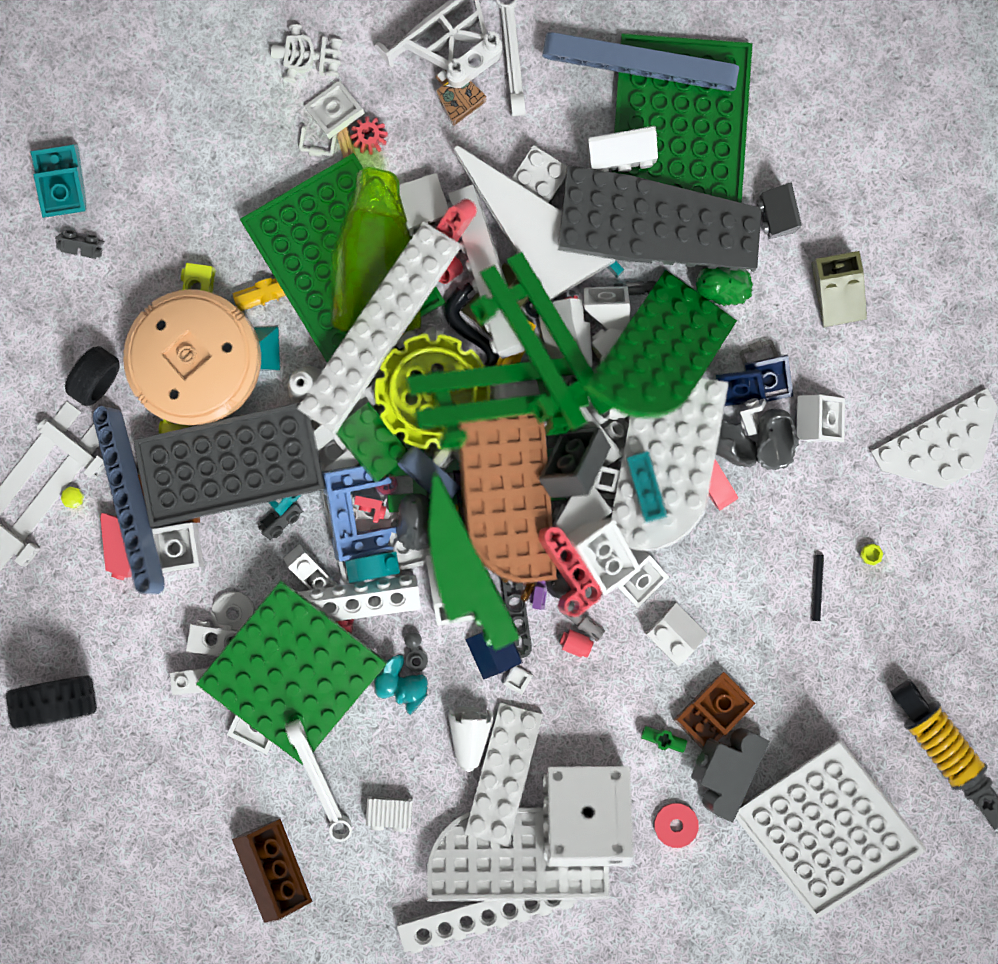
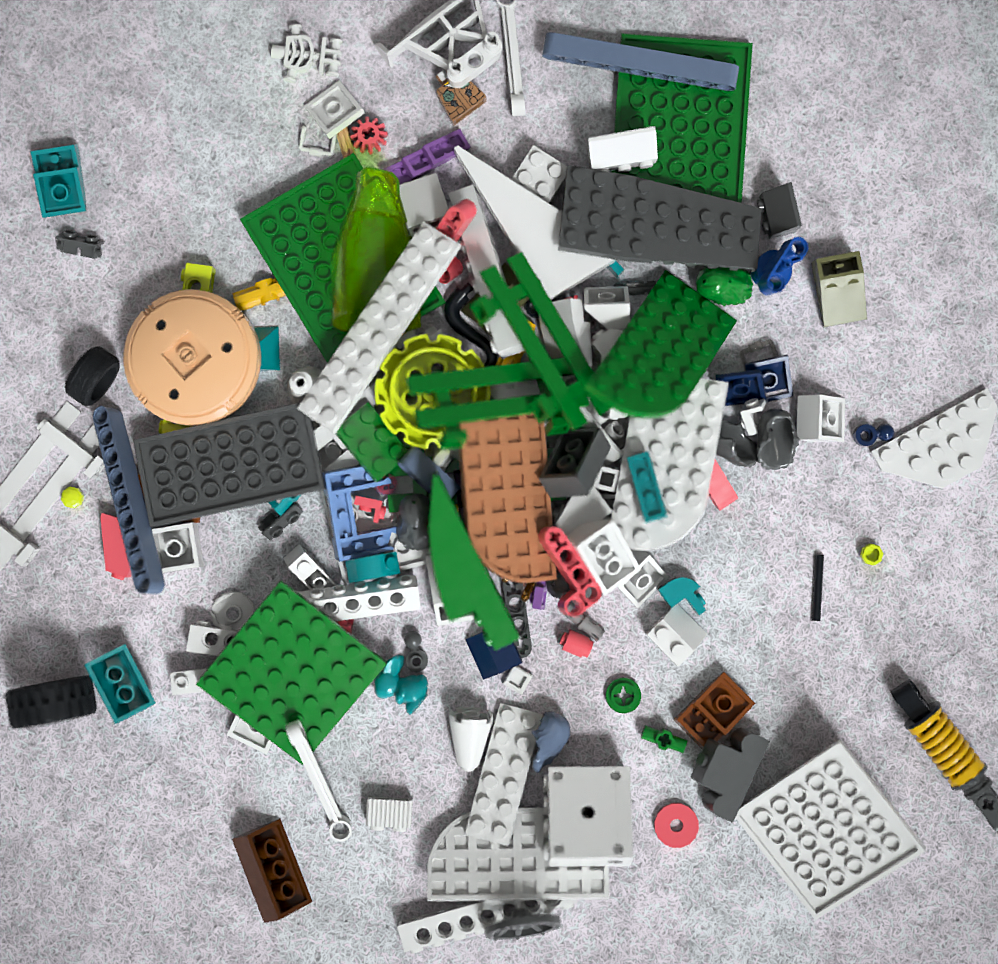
none -> teal slope [84,644,156,725]
none -> medium lavender slope [381,129,471,192]
none -> dark grey wheel [484,909,561,941]
none -> sand blue piece [532,711,570,773]
none -> green gear [606,678,641,714]
none -> teal brick [657,577,706,615]
none -> blue beam [751,237,808,296]
none -> dark blue plate [853,423,894,446]

